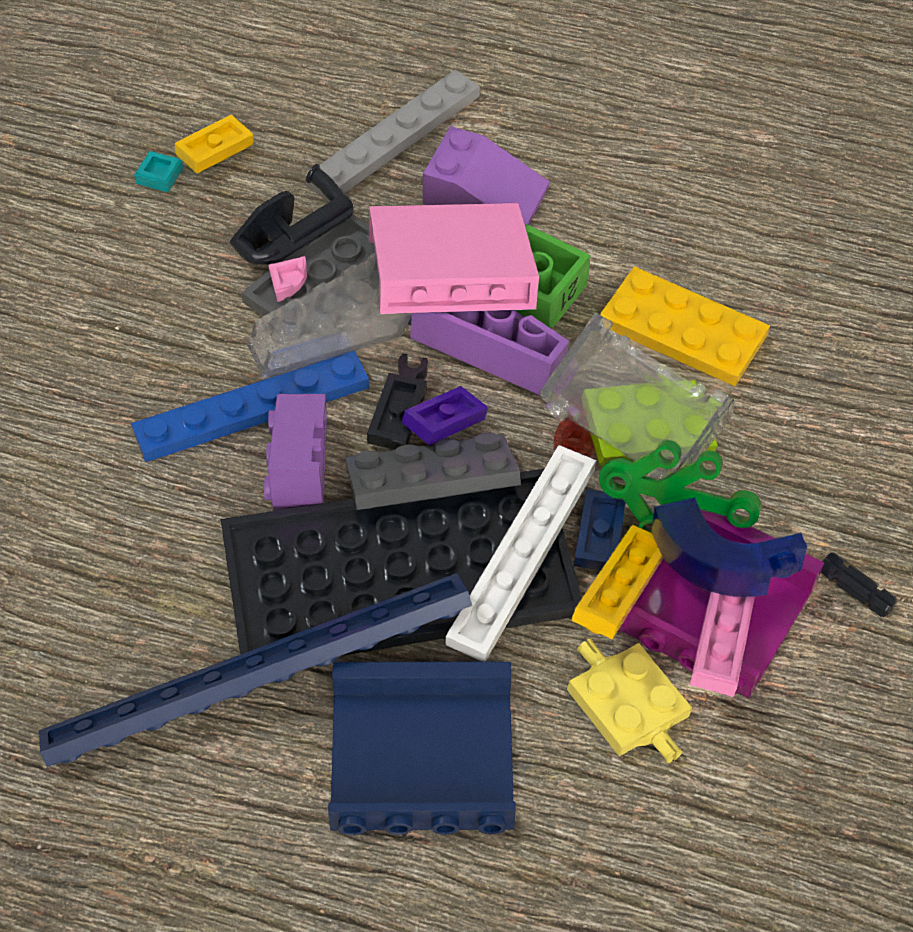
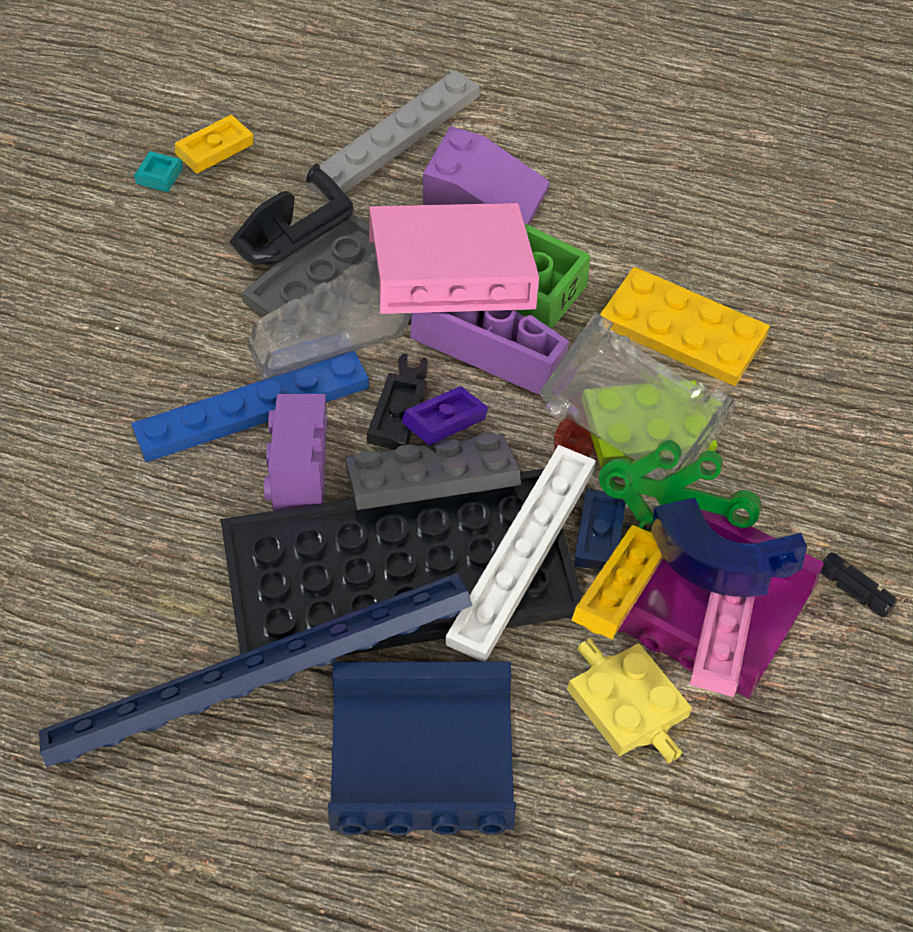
bright pink tile [268,256,308,302] -> none

